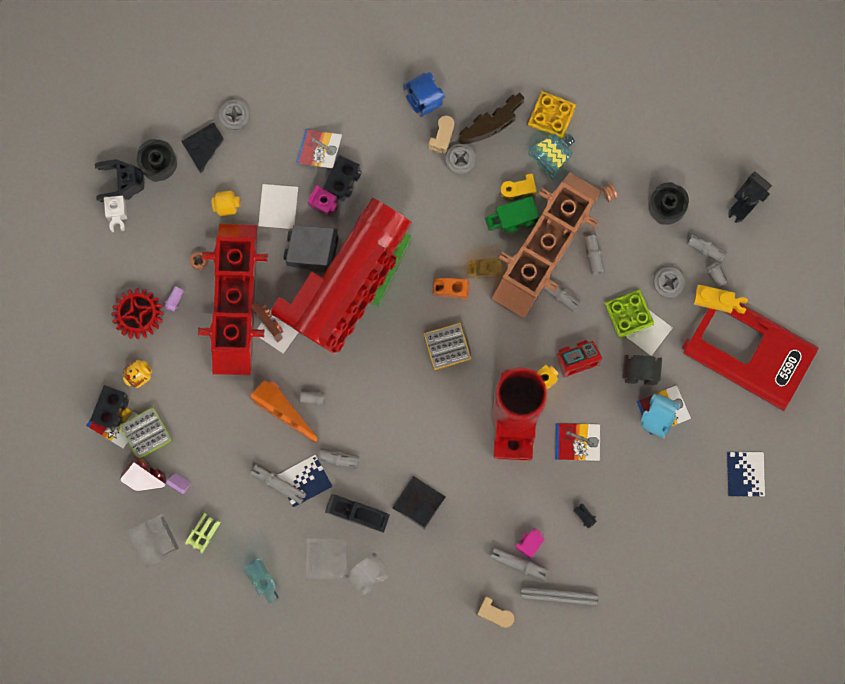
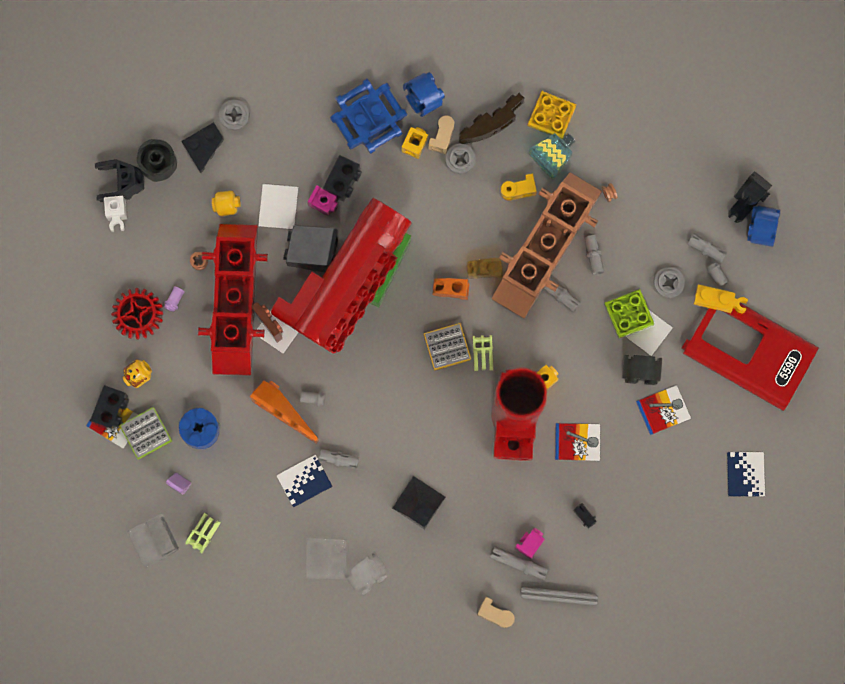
slope [120,456,167,491] -> none
clear light blue torso [243,557,279,603] -> none
light grey pin [250,464,306,504] -> none
sticker [296,130,342,168] -> none
black slope [325,494,390,533] -> none
green brick [485,196,539,234] -> none
slope [556,340,603,378] -> none
medium azure brick [641,394,681,439] -> none
pearl dark grey brick [648,182,689,225] -> none
none -> blue brick [179,408,220,449]
none -> blue brick [330,79,407,154]
none -> yellow brick [402,127,428,159]
none -> yellowish green arm [473,335,493,371]
none -> blue brick [747,205,781,247]

